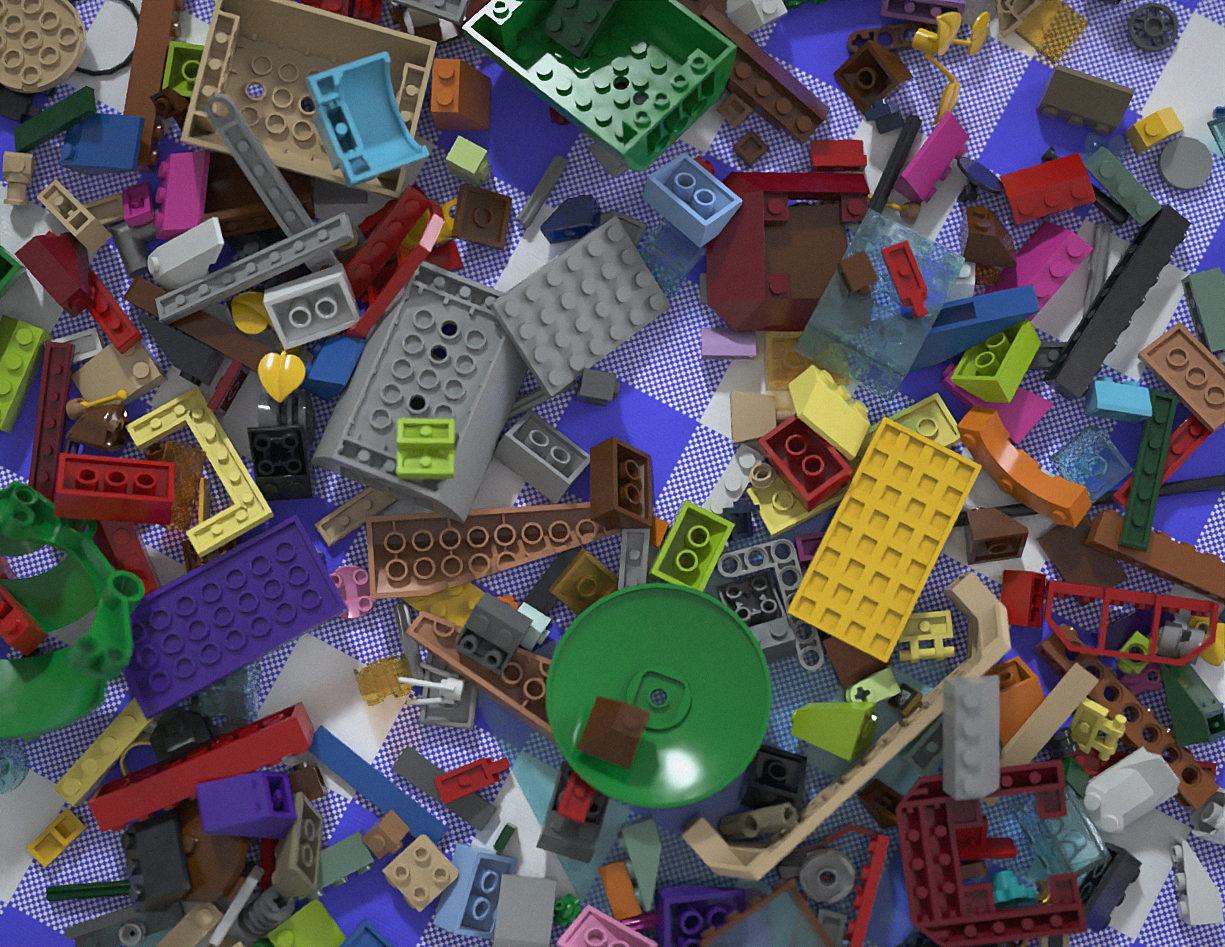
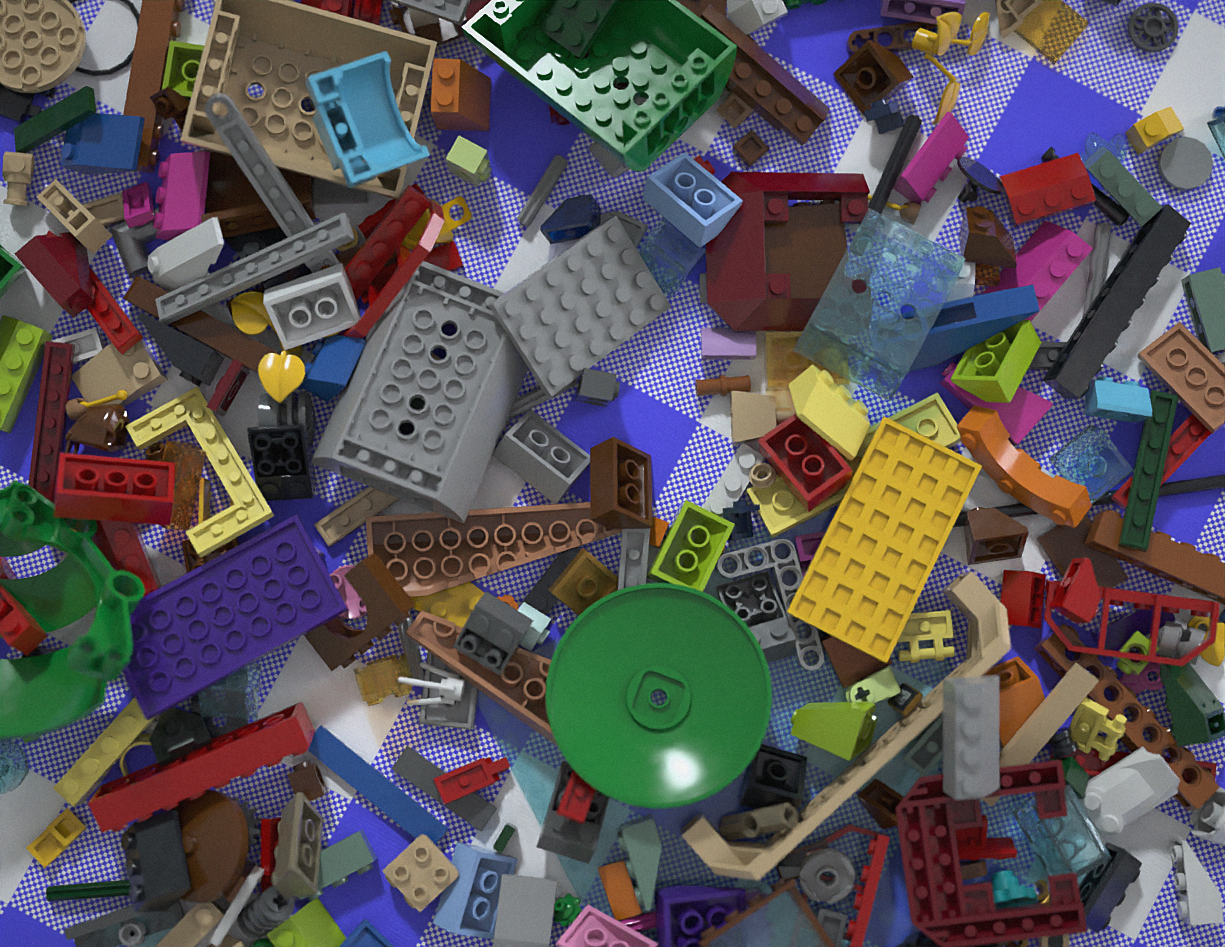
dark purple slope [196,771,297,839] -> none
medium nougat brick [361,809,410,859] -> none
lime slope [397,418,455,479] -> none
reddish brown plate [451,183,513,250] -> none
reddish brown slope [576,696,650,770] -> none
red panel [810,139,867,173] -> none
reddish brown brick [836,250,879,297] -> none
red hinge [880,240,928,320] -> none
dark tan slope [1036,64,1135,135] -> none
none -> reddish brown arch [304,553,415,671]
none -> dark orange pin [695,375,751,397]
none -> red slope [1049,557,1101,623]

